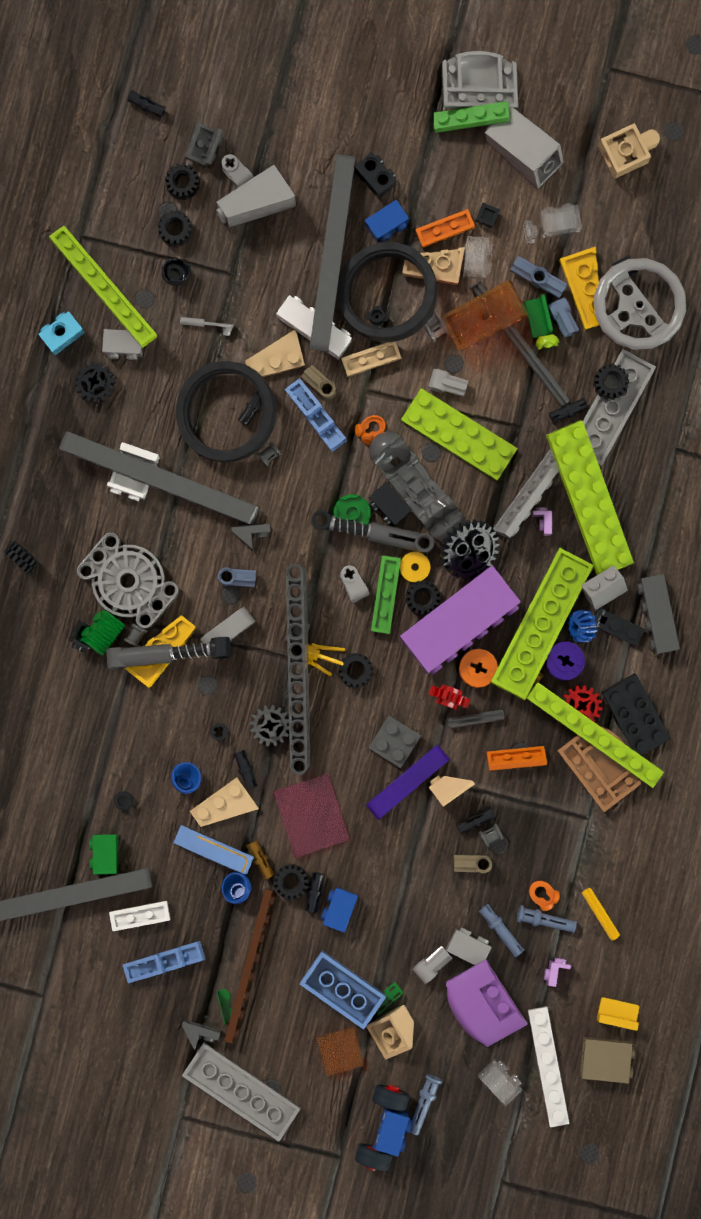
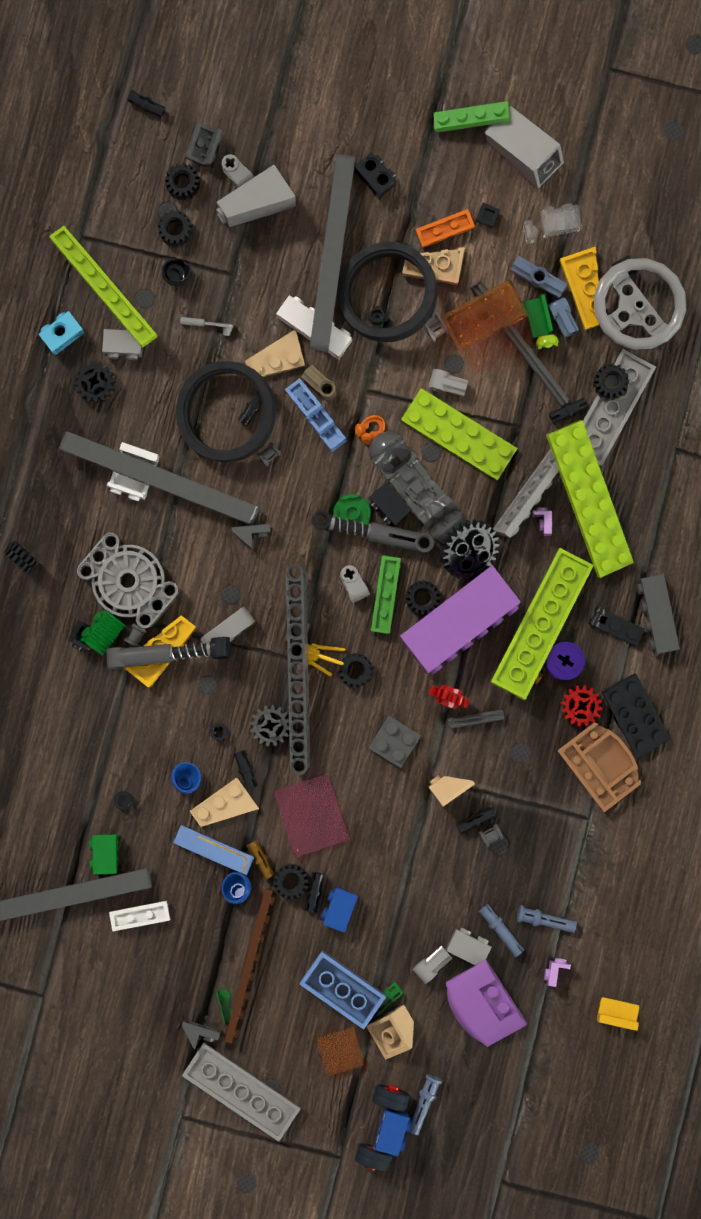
medium blue slope [123,941,205,983] -> none
sand blue piece [218,567,256,587] -> none
tan plate [341,341,401,377] -> none
blue brick [365,200,409,243] -> none
dark purple beam [366,744,450,820] -> none
yellow piece [400,552,430,583] -> none
light grey slope [442,51,518,109] -> none
dark tan piece [454,854,492,873] -> none
orange piece [458,649,498,688] -> none
clear brick [463,236,493,280] -> none
clear brick [478,1059,523,1106] -> none
orange plate [487,746,547,771] -> none
lime plate [527,682,664,788] -> none
white plate [528,1006,569,1127] -> none
orange piece [529,881,560,911] -> none
blue gear [567,610,598,643] -> none
dark tan brick [580,1037,635,1084] -> none
light grey brick [581,565,628,610] -> none
yellow axle [582,888,620,941] -> none
tan brick [598,123,660,179] -> none

